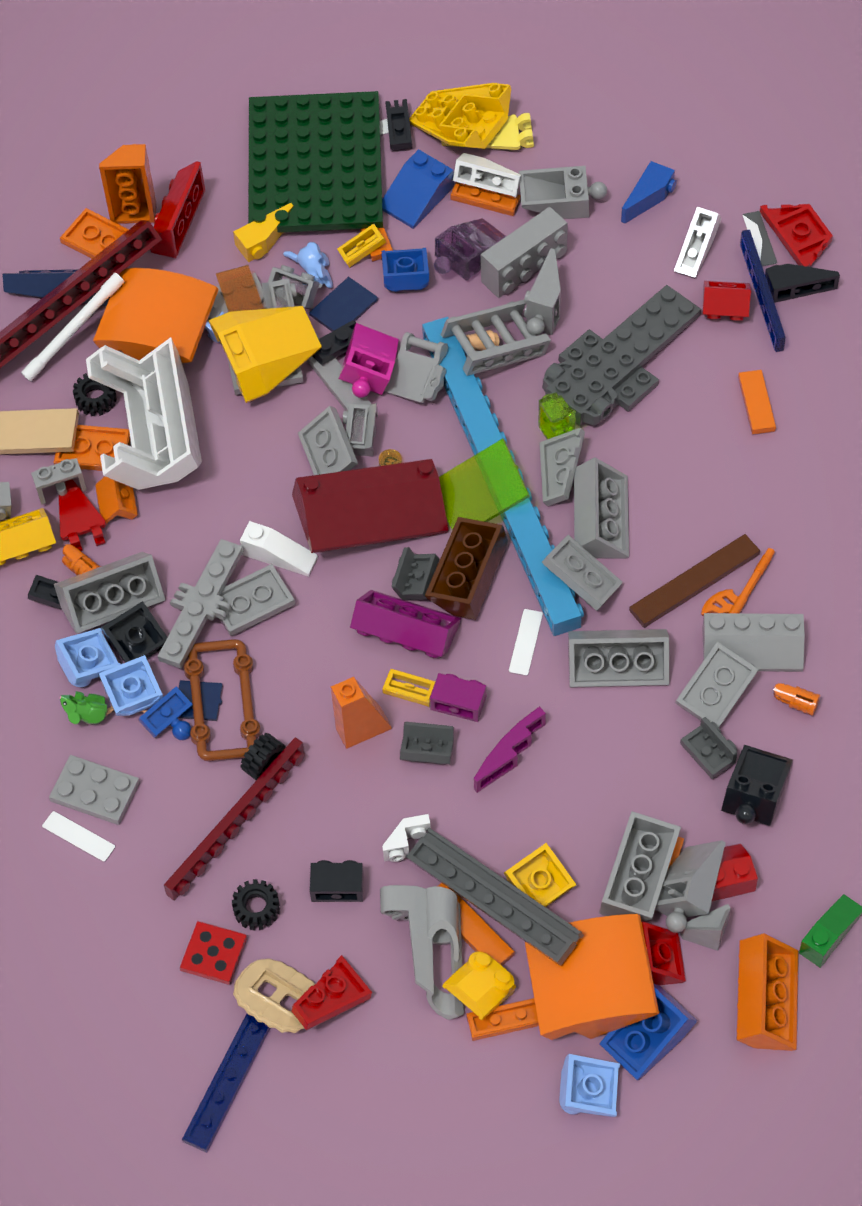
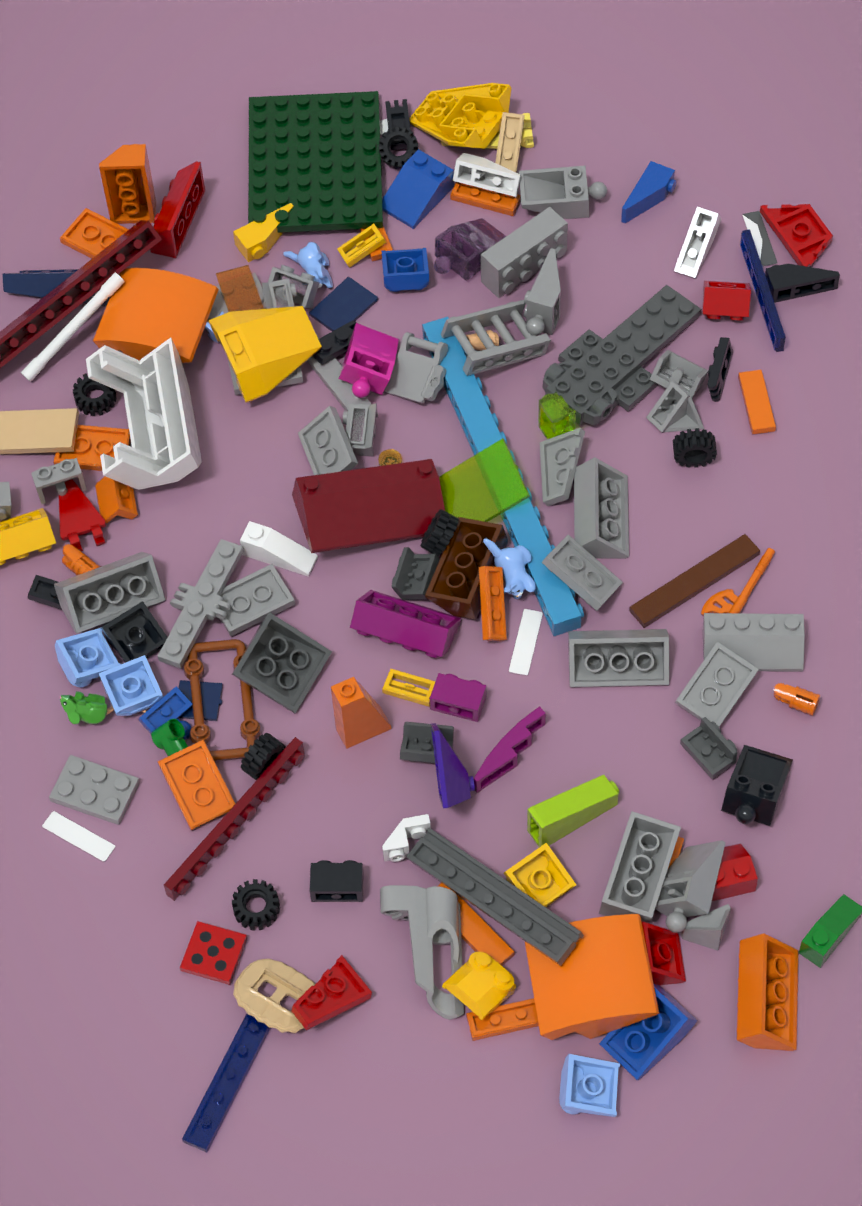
none -> green piece [151,718,188,756]
none -> orange tile [157,740,235,830]
none -> dark grey slope [232,613,332,714]
none -> black tyre [379,126,418,168]
none -> black tyre [420,509,459,556]
none -> dark purple slope [431,723,475,808]
none -> orange tile [479,566,507,641]
none -> light blue animal [483,538,536,599]
none -> tan tile [495,112,525,173]
none -> lime slope [527,775,619,847]
none -> light grey slope [646,381,704,432]
none -> light grey window [650,350,708,398]
none -> black tyre [673,428,717,468]
none -> black hinge [707,337,733,402]

